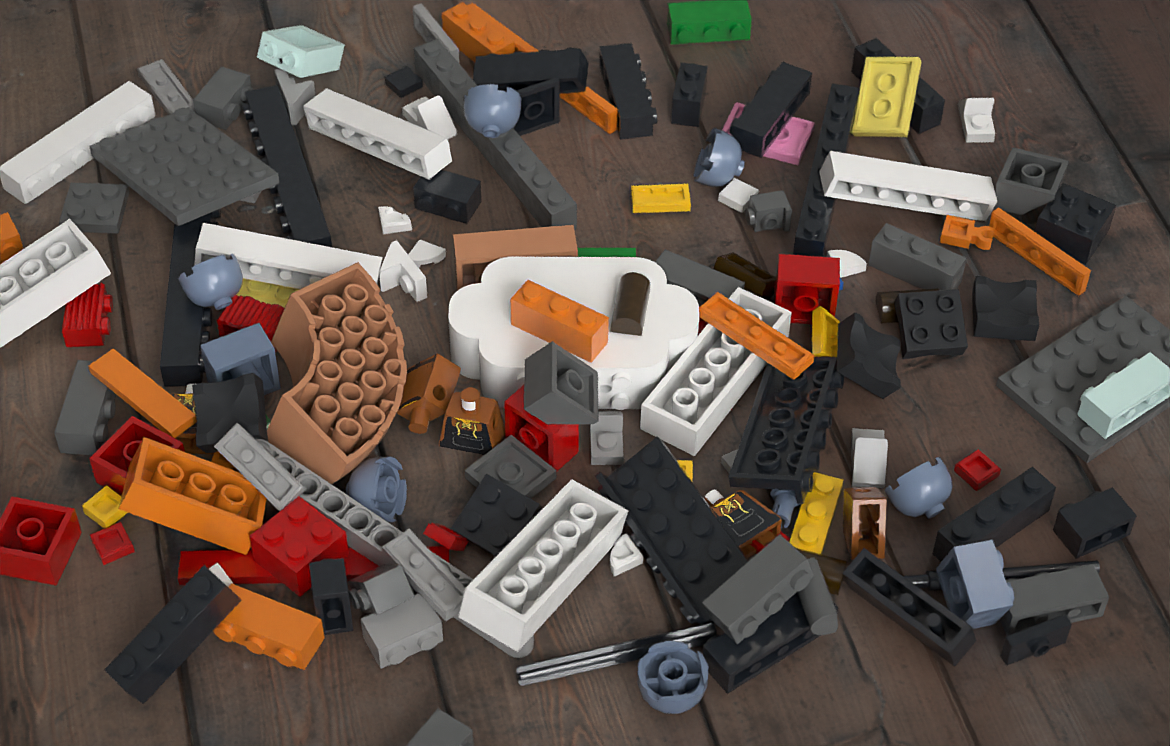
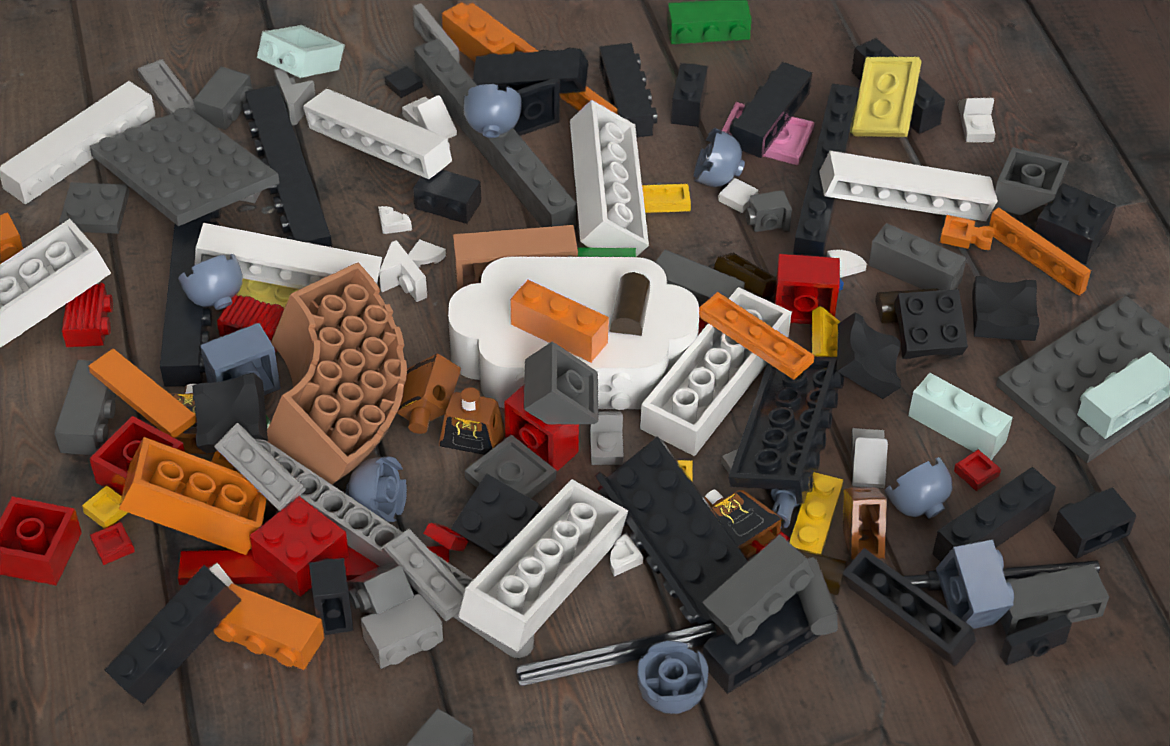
none -> white brick [570,100,649,257]
none -> light aqua brick [908,373,1013,460]

